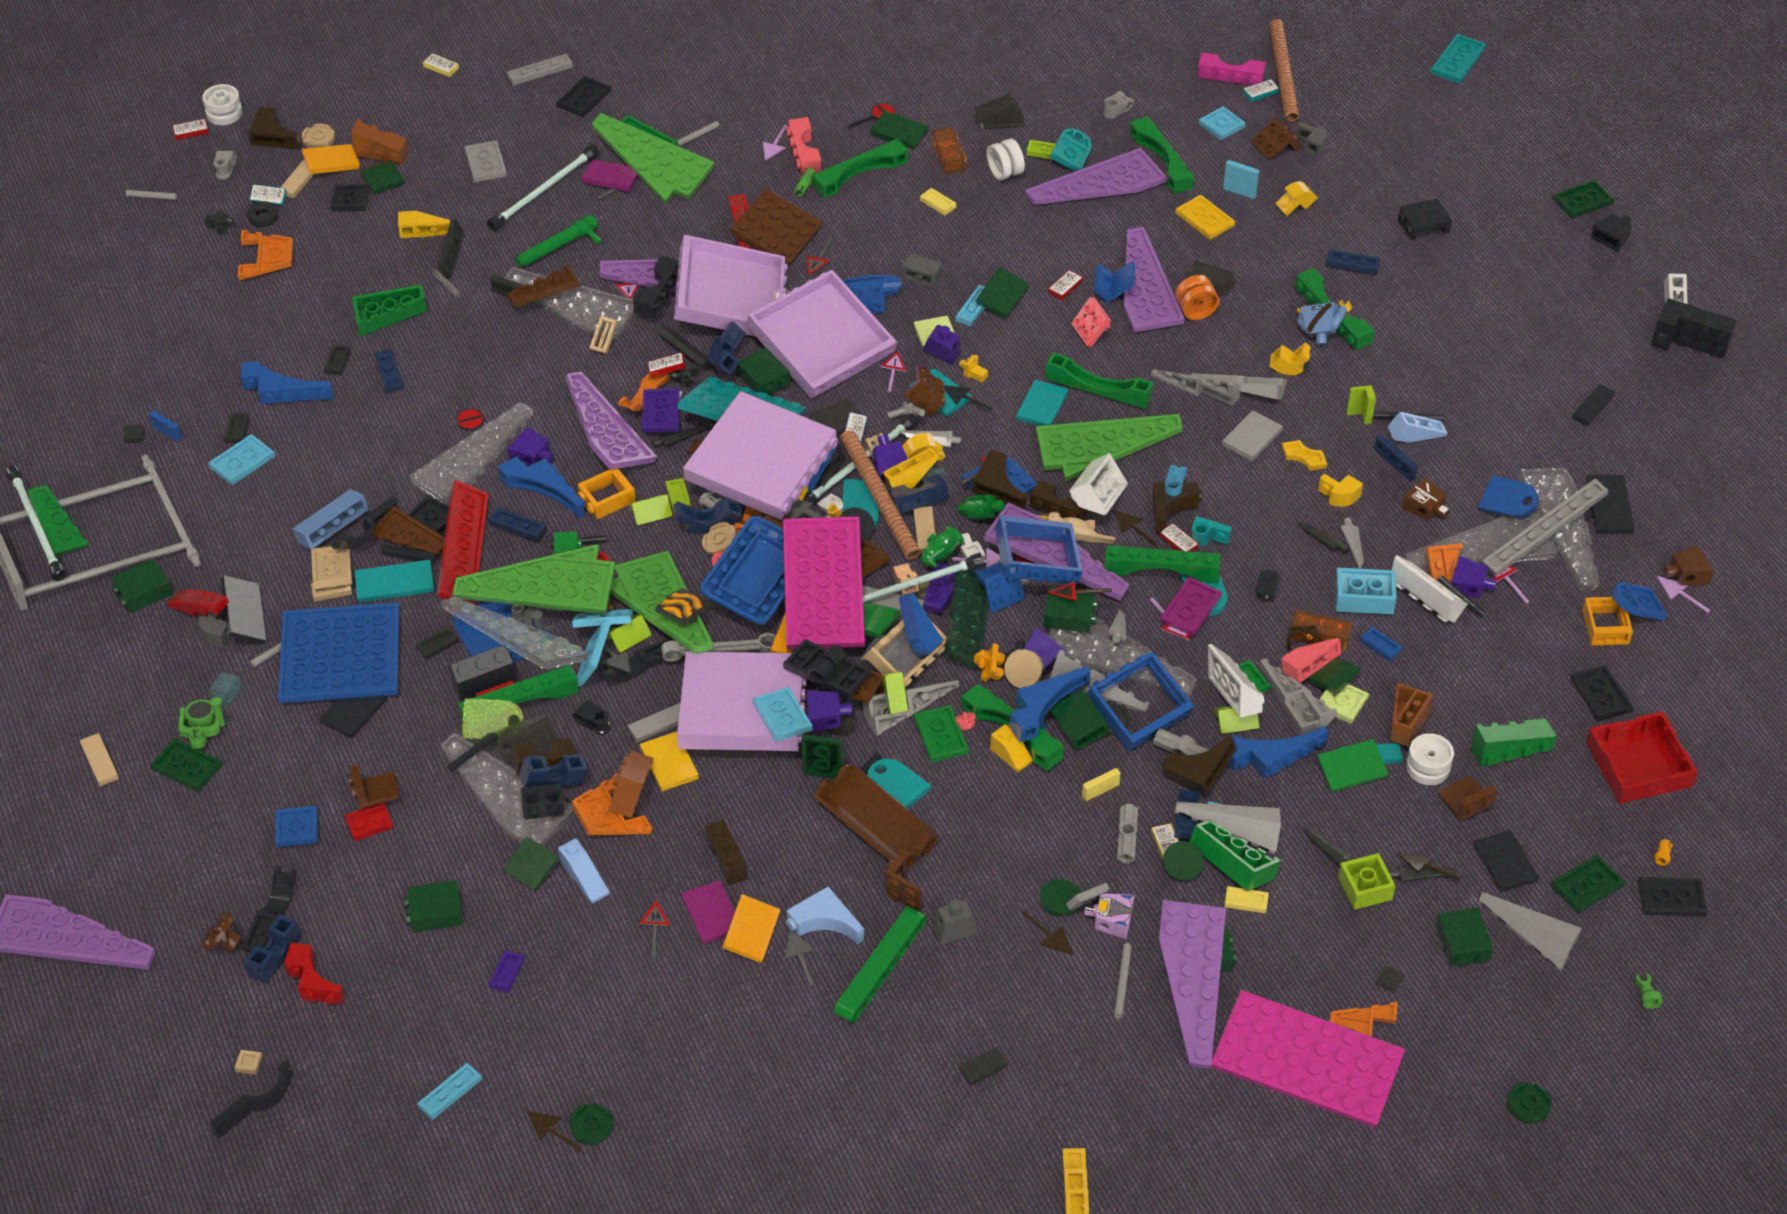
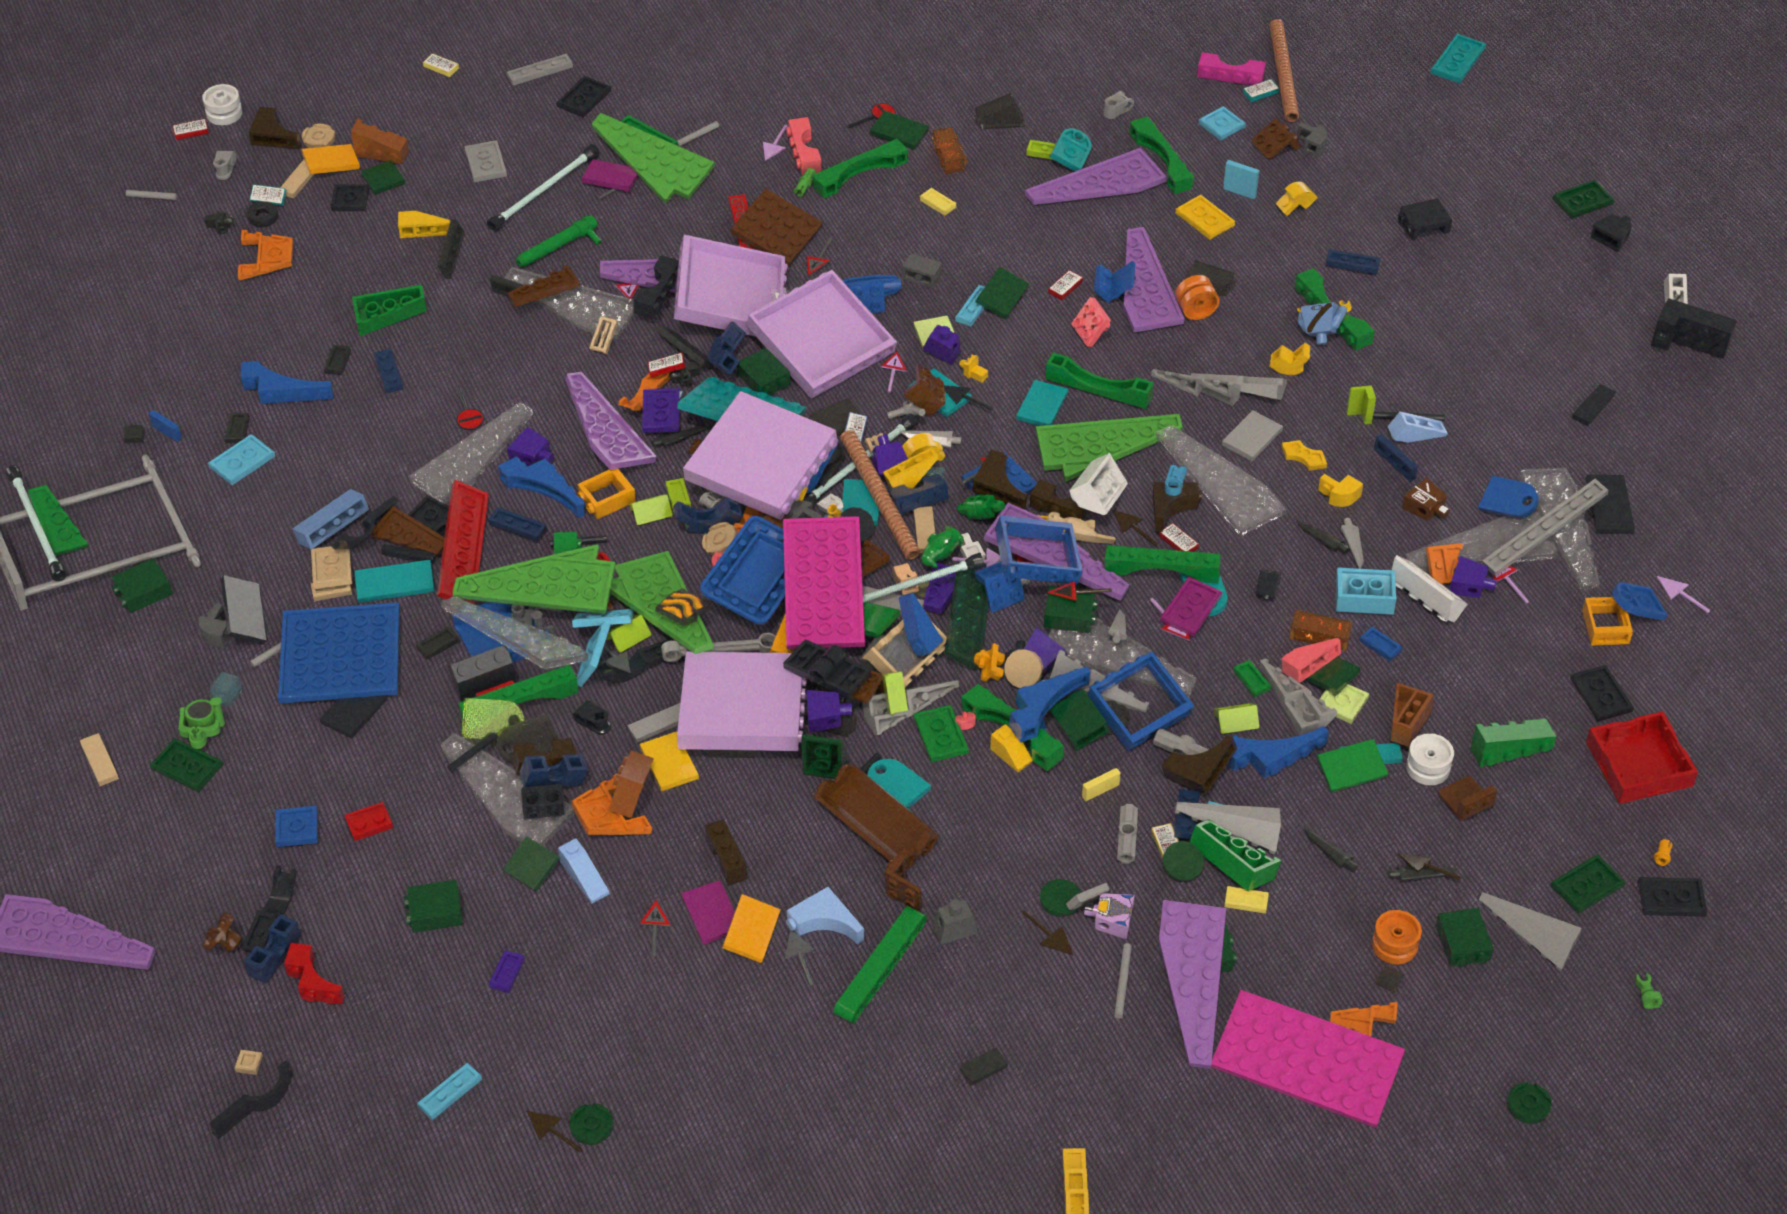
red slope [166,590,229,616] -> none
reddish brown bracket [348,764,400,808] -> none
light grey piece [432,268,460,298] -> none
medium azure tile [753,687,812,742] -> none
white wheel [986,138,1025,181] -> none
teal plate [1191,516,1232,547] -> none
white slope [1208,644,1264,718] -> none
dark brown cap [1286,625,1322,650] -> none
lime brick [1338,853,1395,910] -> none
black bar [1437,575,1486,618] -> none
black tile [1473,830,1539,892] -> none
reddish brown torso [1663,546,1714,586] -> none
none -> clear wing [1156,425,1287,536]
none -> orange wheel [1372,910,1422,965]

